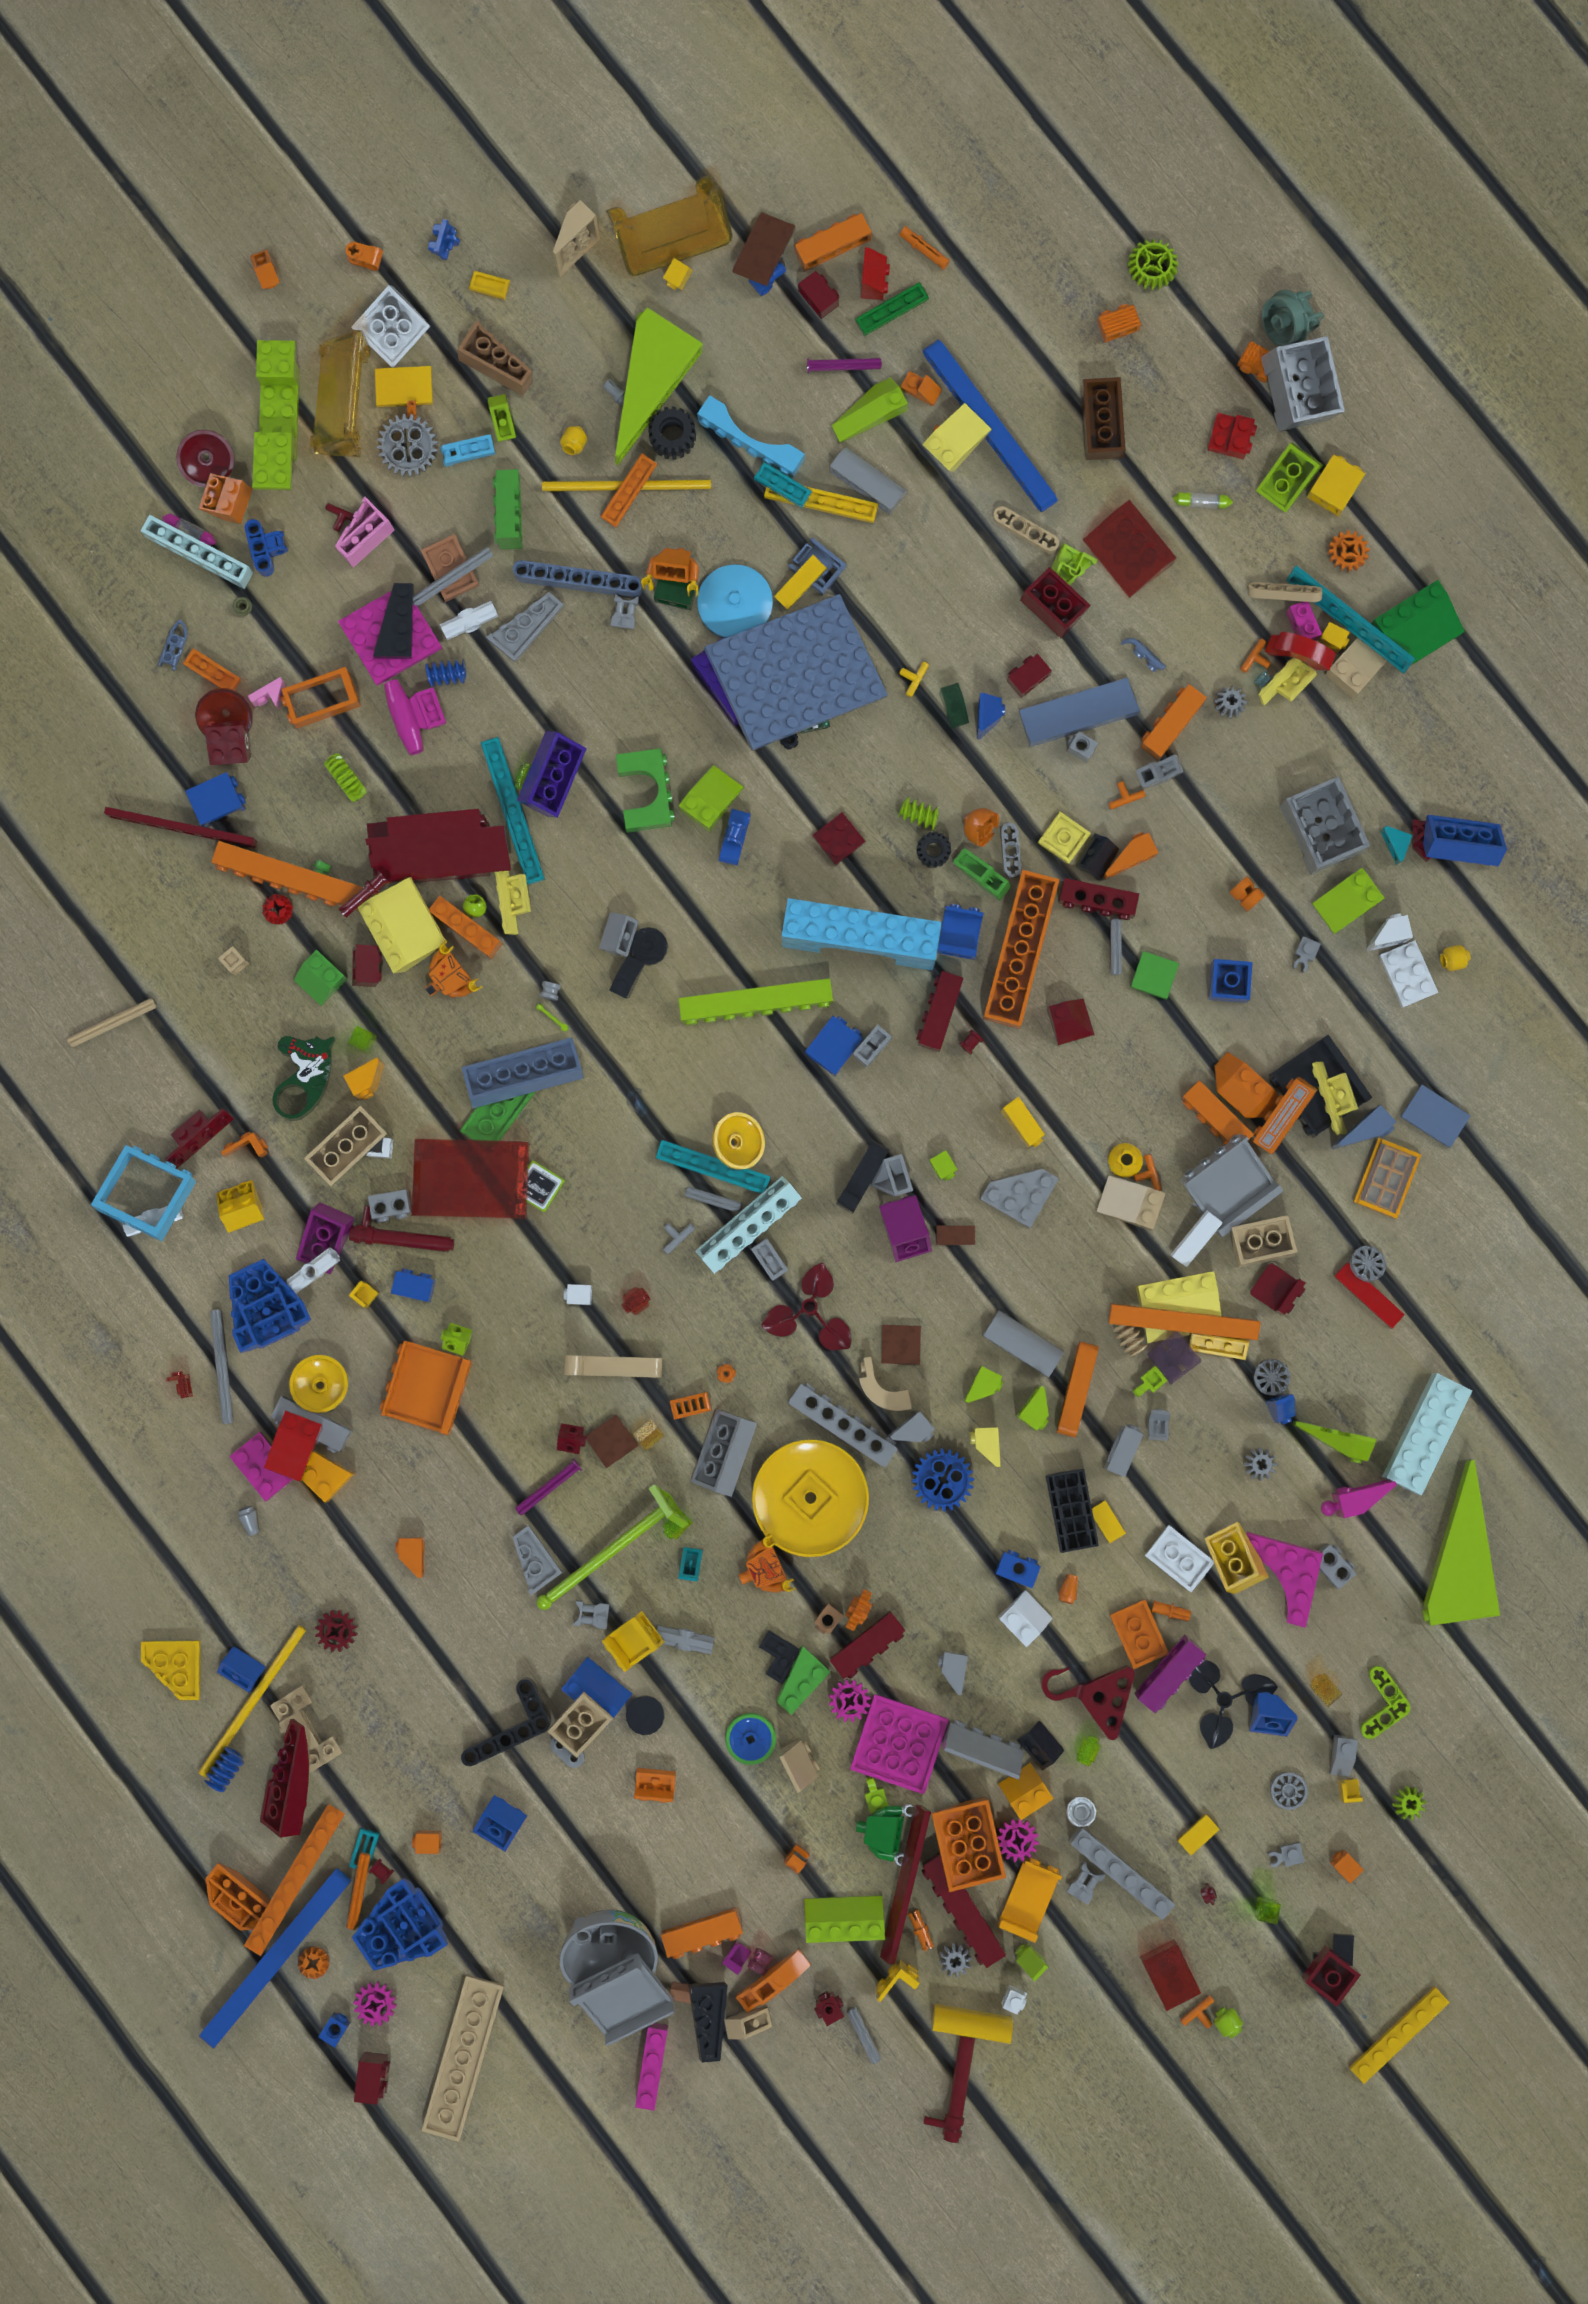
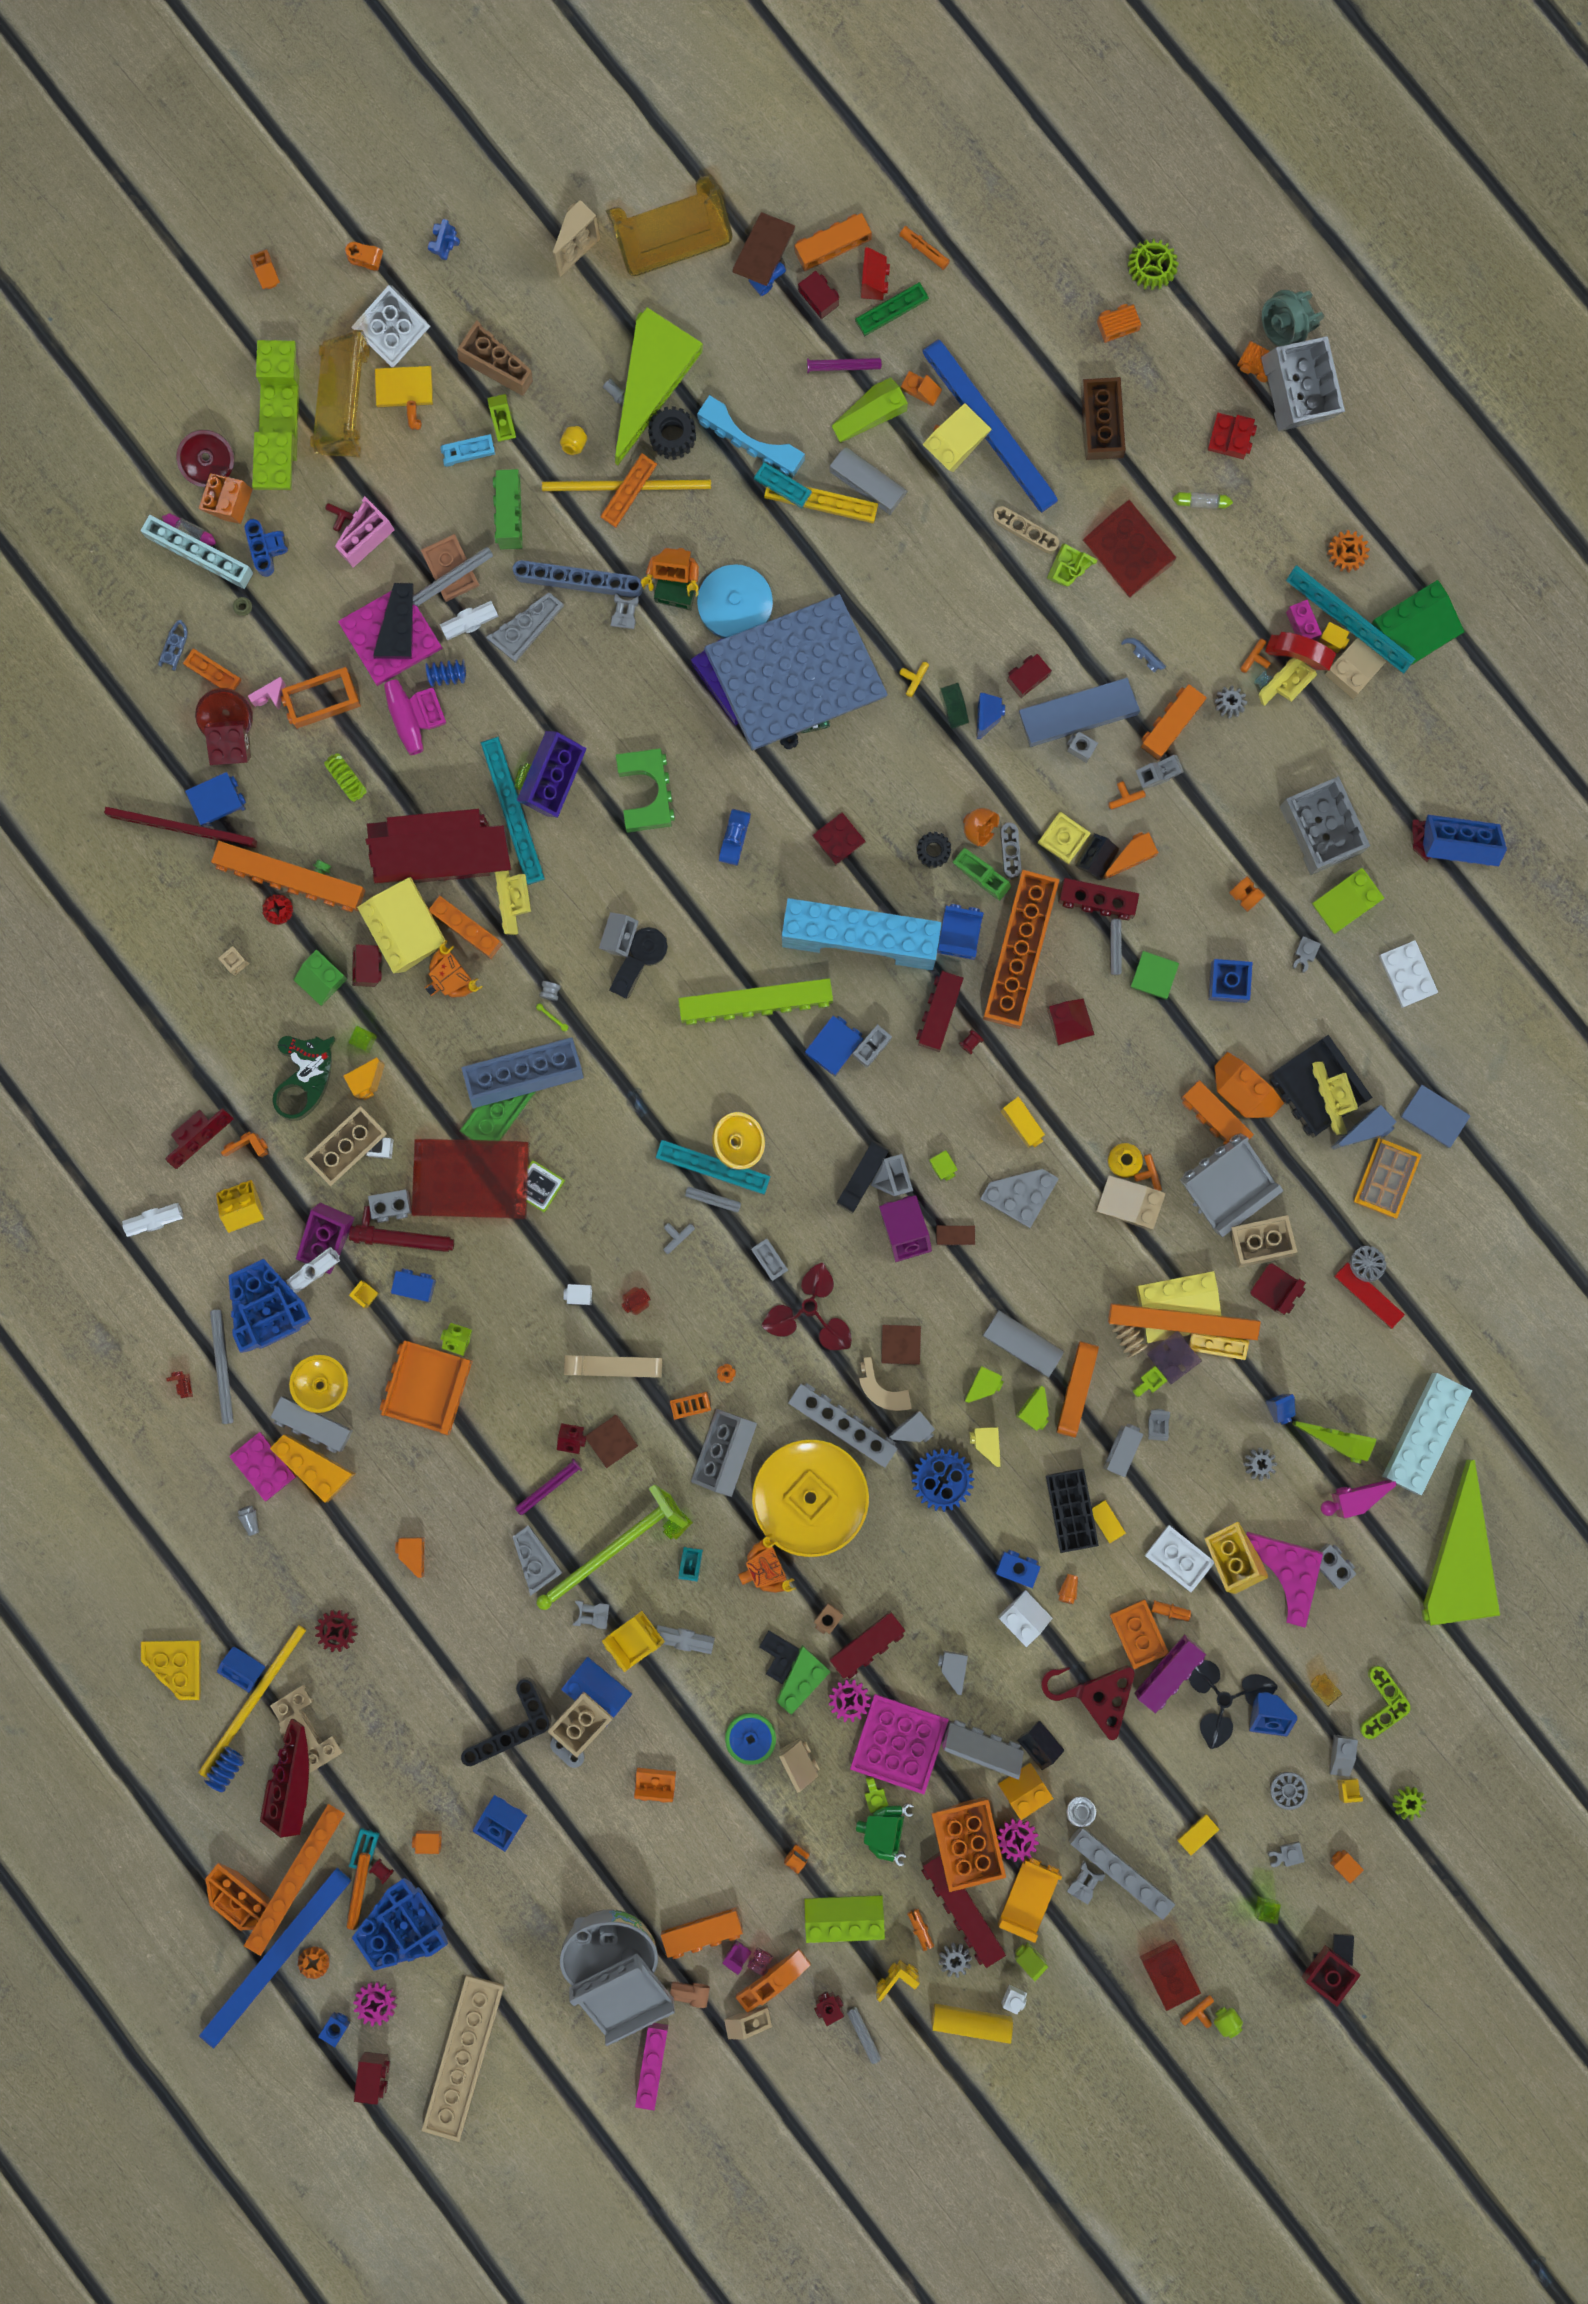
tan axle [67,998,156,1047] -> none
medium azure window [91,1145,196,1242] -> none
red slope [264,1410,323,1482] -> none
dark red pin [338,870,391,918] -> none
light grey gear [377,414,438,477] -> none
lime piece [462,895,487,918] -> none
yellow tile [469,270,510,300] -> none
black tile [626,1695,665,1735] -> none
clear yellow piece [632,1419,665,1451] -> none
yellow brick [663,258,693,290] -> none
lime slope [679,765,744,833] -> none
black wing [688,1982,728,2063] -> none
light aqua brick [695,1176,802,1274] -> none
yellow tile [774,555,827,610] -> none
sand blue container [788,538,847,596] -> none
orange gear [845,1589,872,1631] -> none
dark red tile [880,1805,931,1965] -> none
lime piece [898,797,940,831] -> none
dark red cylinder [923,2035,975,2143] -> none
dark red slope [1020,567,1091,638] -> none
clear neon green brick [1076,1735,1102,1766] -> none
white tile [1171,1210,1223,1267] -> none
dark red plate [1200,1883,1217,1905] -> none
tan beam [1248,582,1322,602] -> none
orange brick [1253,1077,1318,1155] -> none
light grey wheel [1253,1359,1290,1395] -> none
lime slope [1256,443,1323,513] -> none
yellow panel [1307,454,1366,517] -> none
yellow plate [1349,1986,1450,2084] -> none
white slope [1367,913,1413,951] -> none
teal slope [1380,826,1412,865] -> none
yellow head [1440,945,1471,972] -> none

